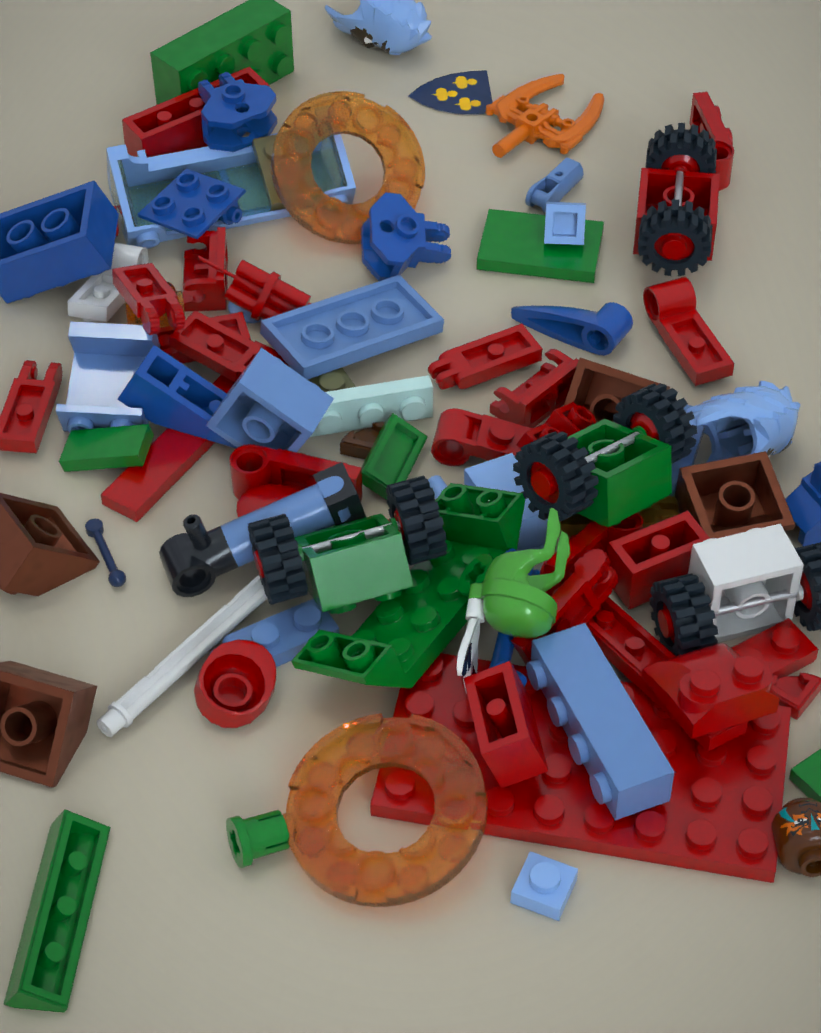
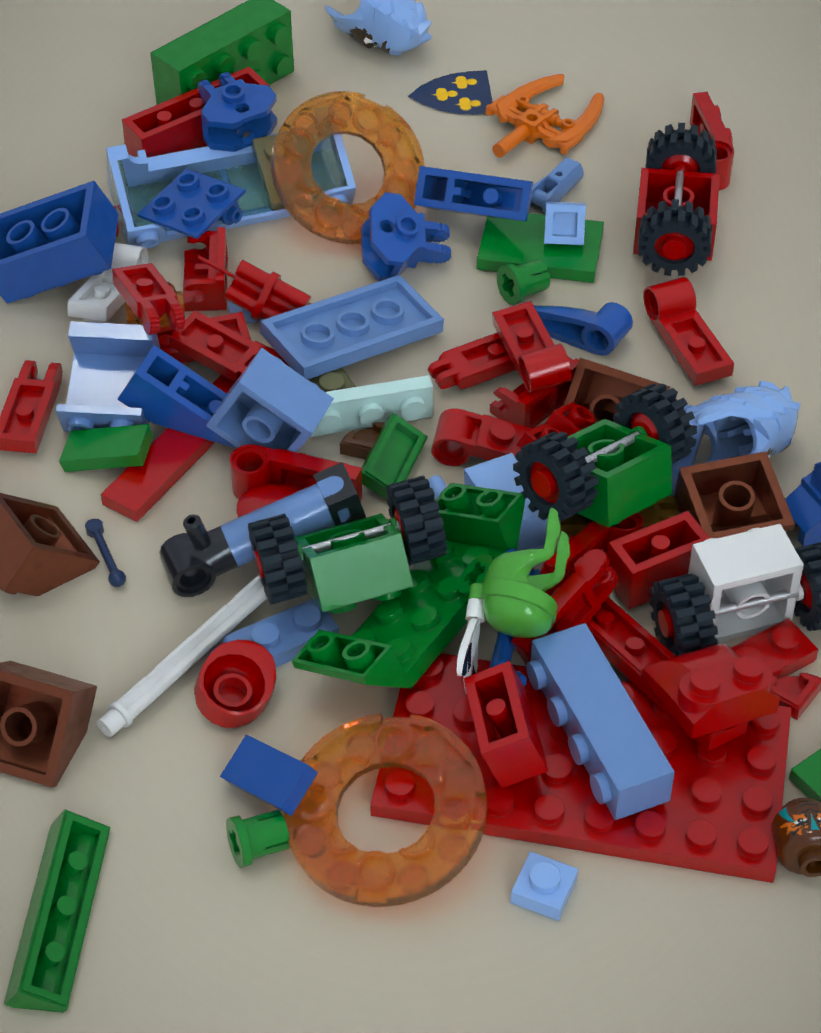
none -> blue tile [220,734,318,816]
none -> blue slope [414,166,533,222]
none -> red plate [492,301,572,393]
none -> green bush [497,259,550,305]

